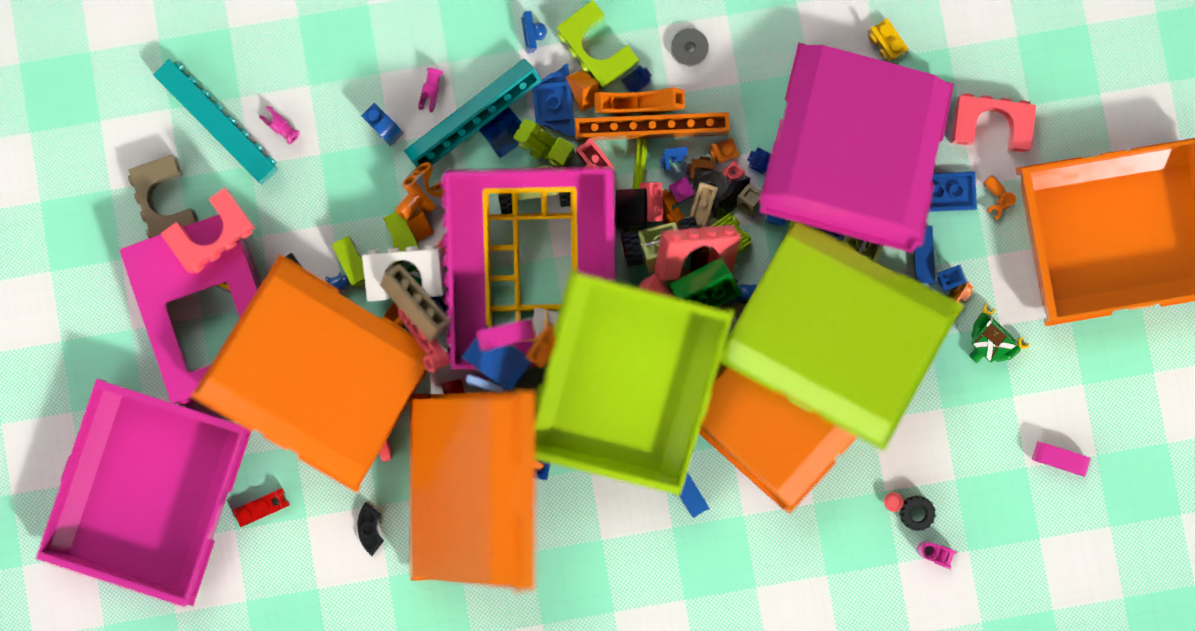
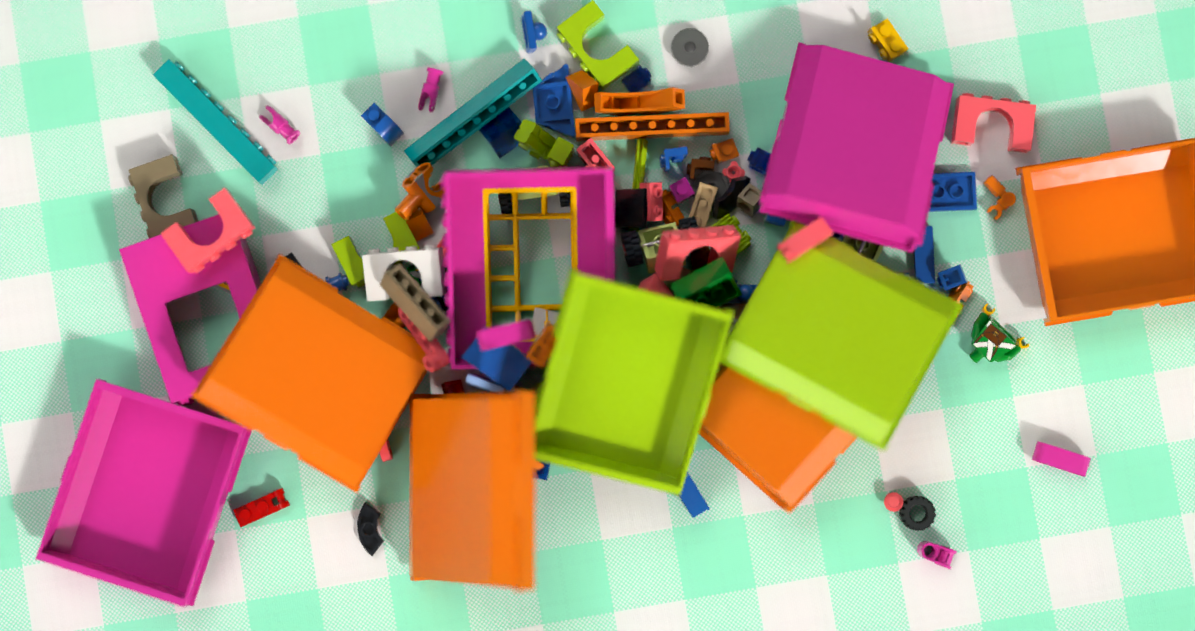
none -> coral hinge [777,217,833,263]

